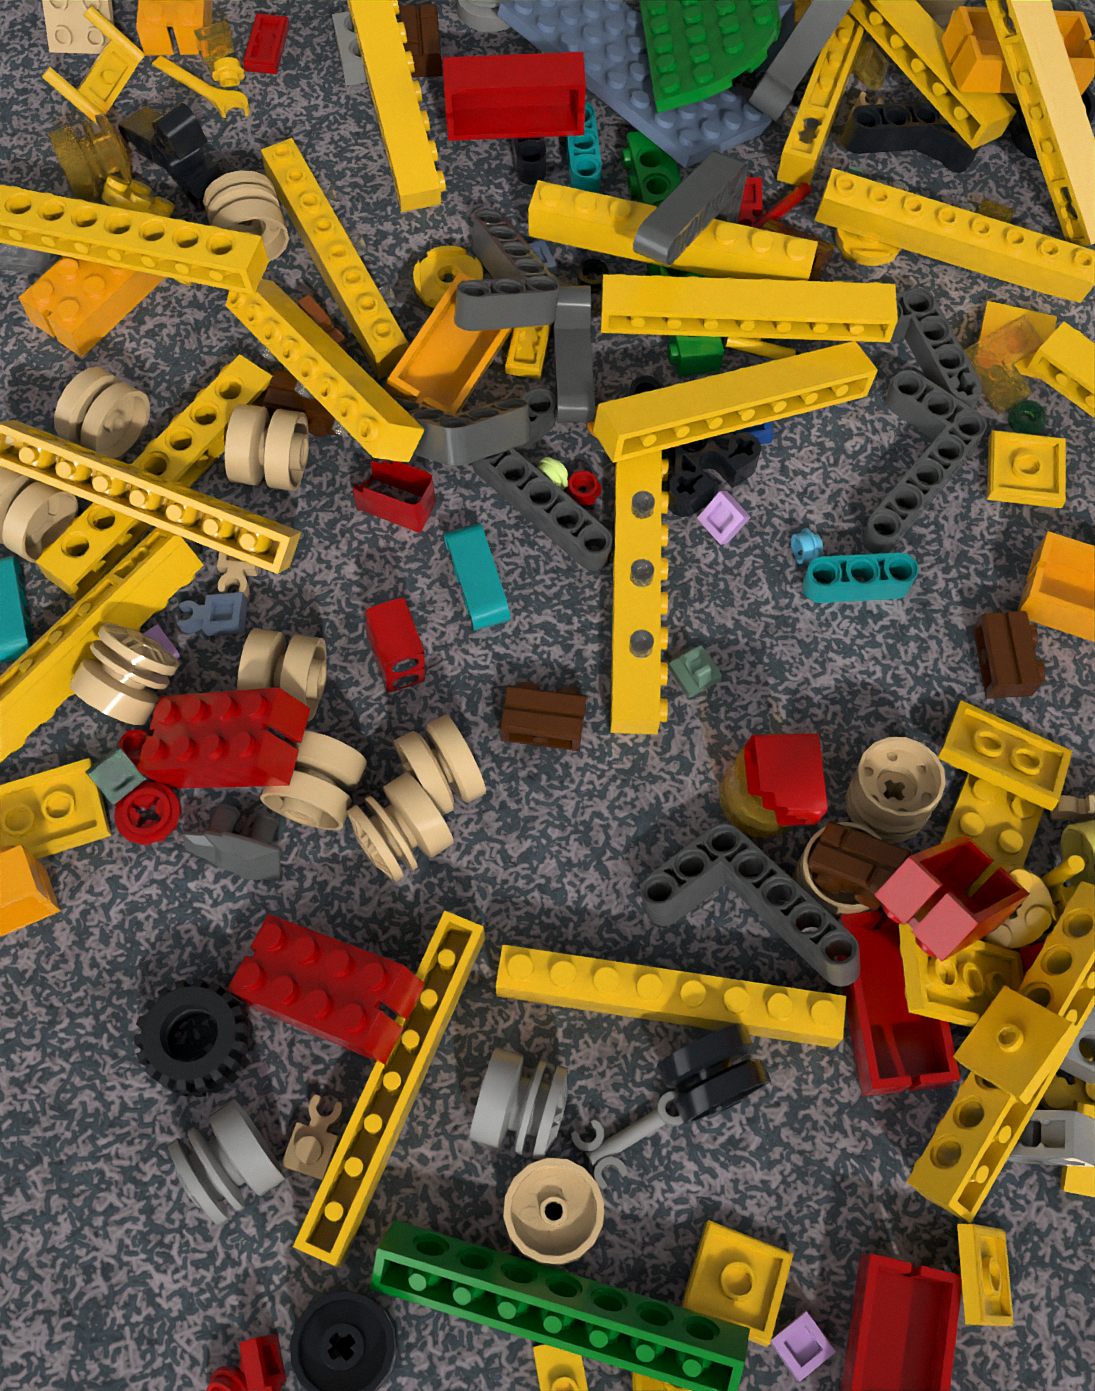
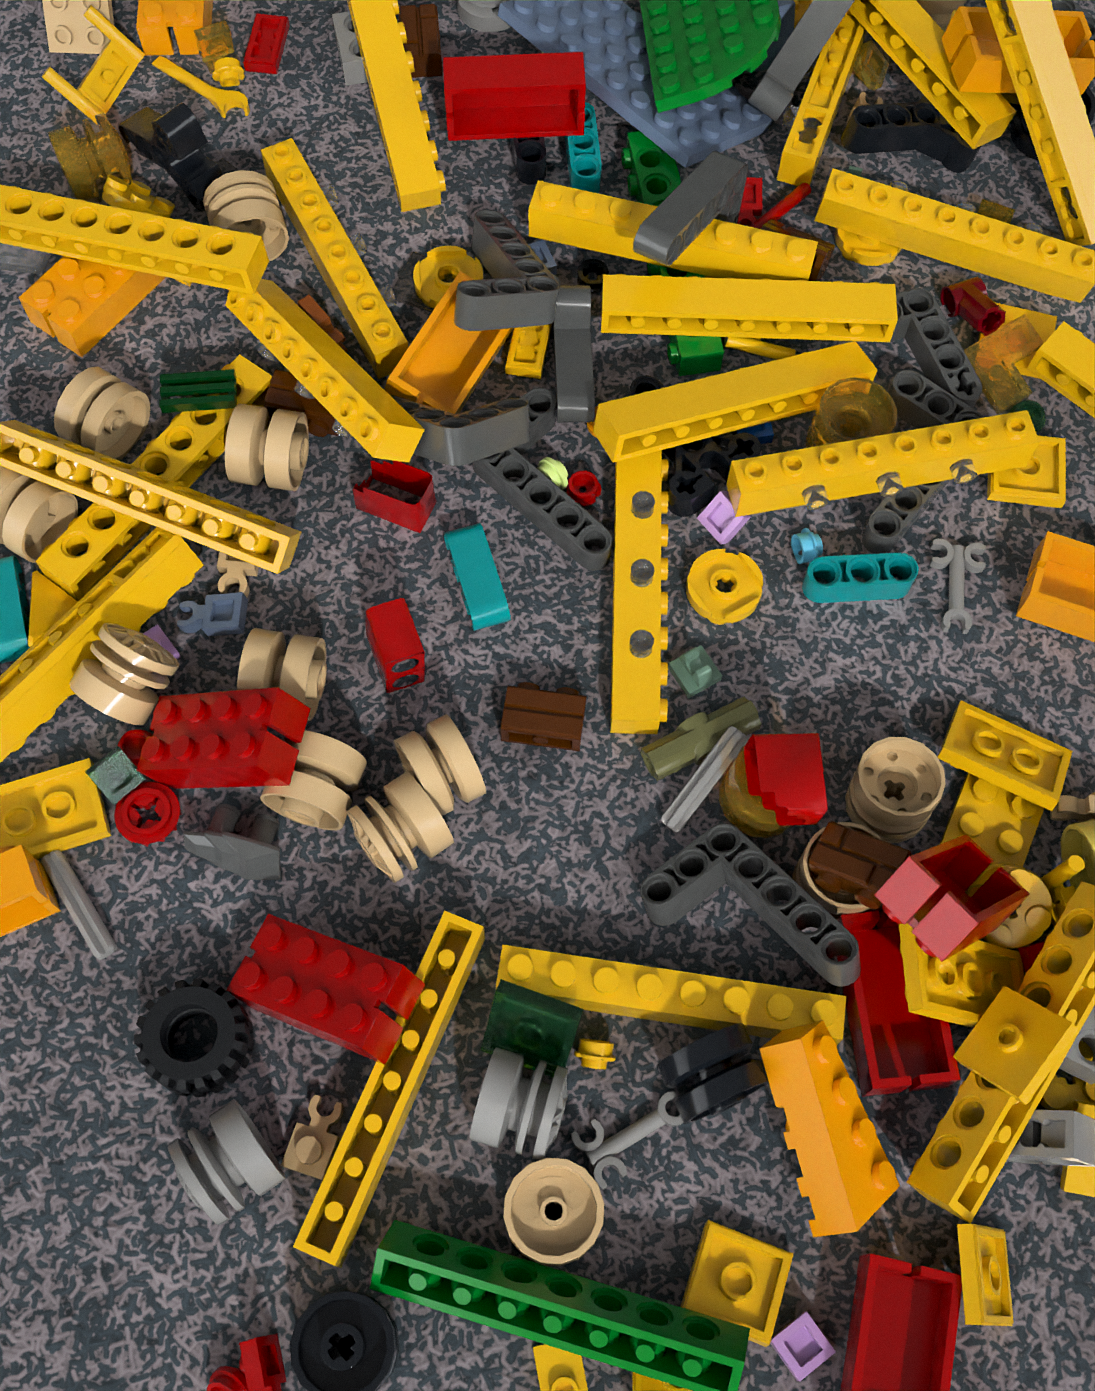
reddish brown brick [973,611,1045,699] -> none
none -> yellow tile [28,570,78,647]
none -> light grey axle [41,850,117,960]
none -> dark green tile [159,369,237,413]
none -> clear green plate [480,979,584,1077]
none -> yellow plate [573,1038,616,1069]
none -> olive piece [640,696,762,781]
none -> light grey axle [661,726,748,833]
none -> yellow plate [686,549,763,625]
none -> yellow piece [726,410,1040,517]
none -> light orange wedge [759,1020,900,1237]
none -> clear yellow wheel [806,377,897,448]
none -> light grey bar [930,538,986,634]
none -> dark red piece [940,277,1006,336]

